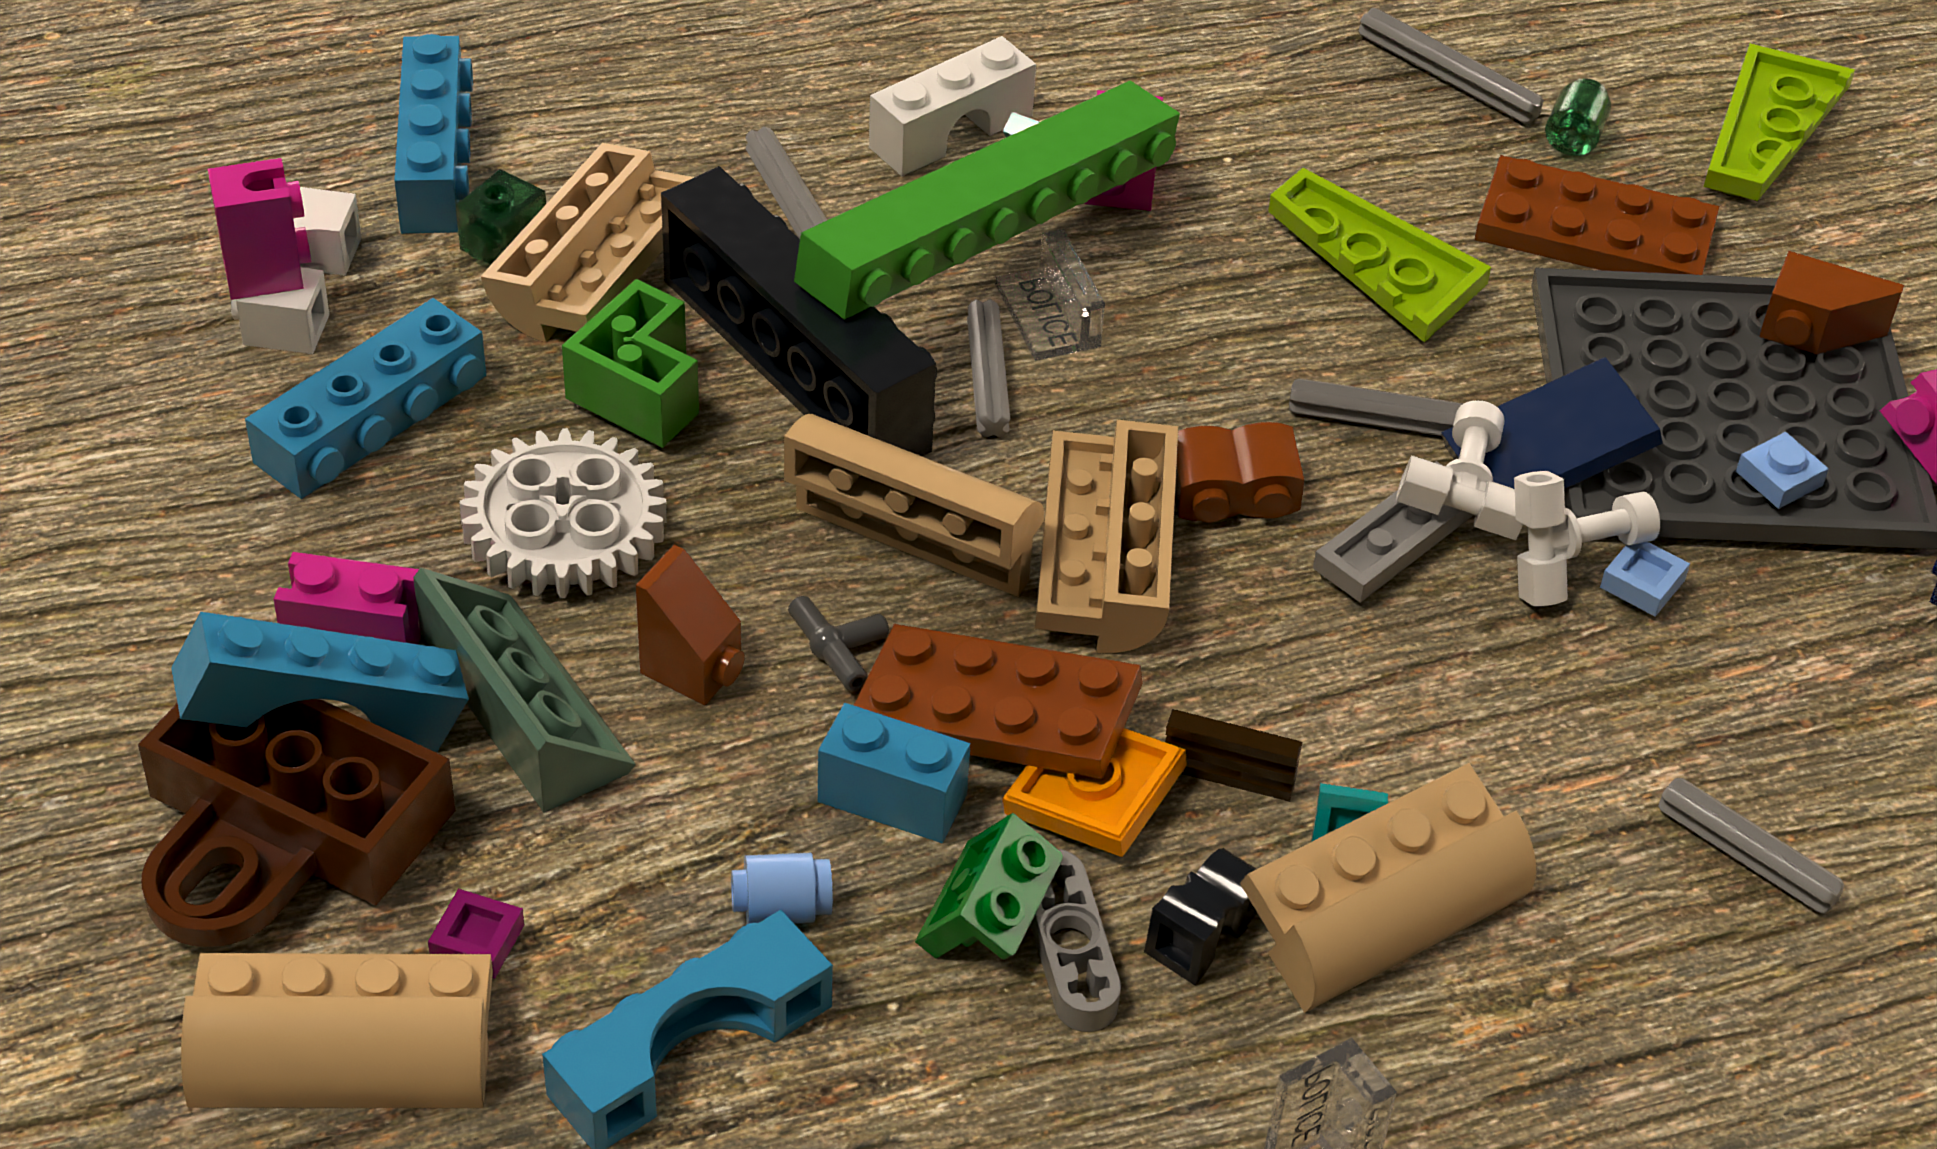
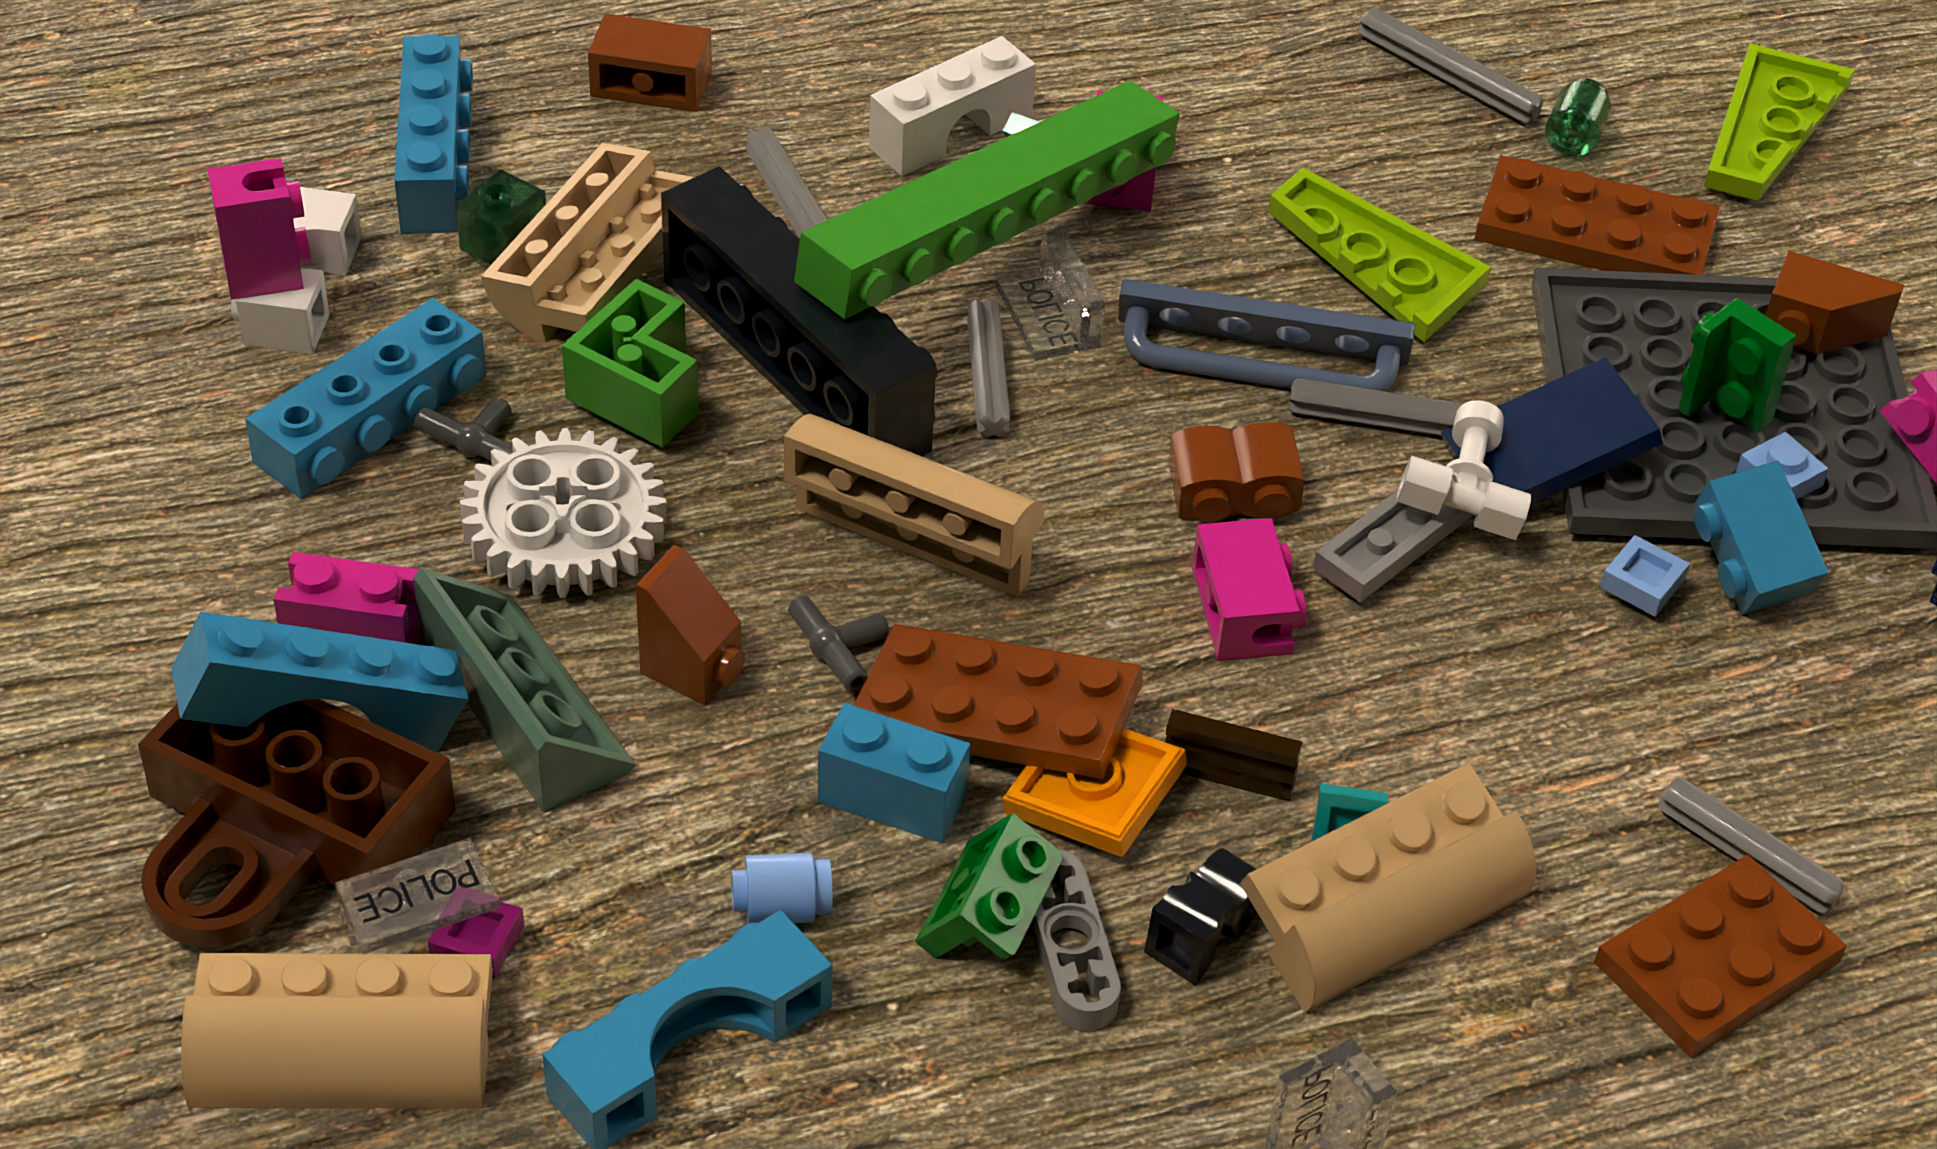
tan brick [1035,420,1178,654] -> none
white bar [1514,471,1660,606] -> none
none -> clear panel [335,838,500,955]
none -> dark grey piece [414,397,513,461]
none -> dark orange brick [588,13,712,112]
none -> sand blue piece [1118,279,1415,392]
none -> dark pink brick [1192,518,1306,661]
none -> dark orange plate [1594,854,1847,1059]
none -> green bracket [1678,298,1797,433]
none -> dark azure brick [1694,460,1829,616]

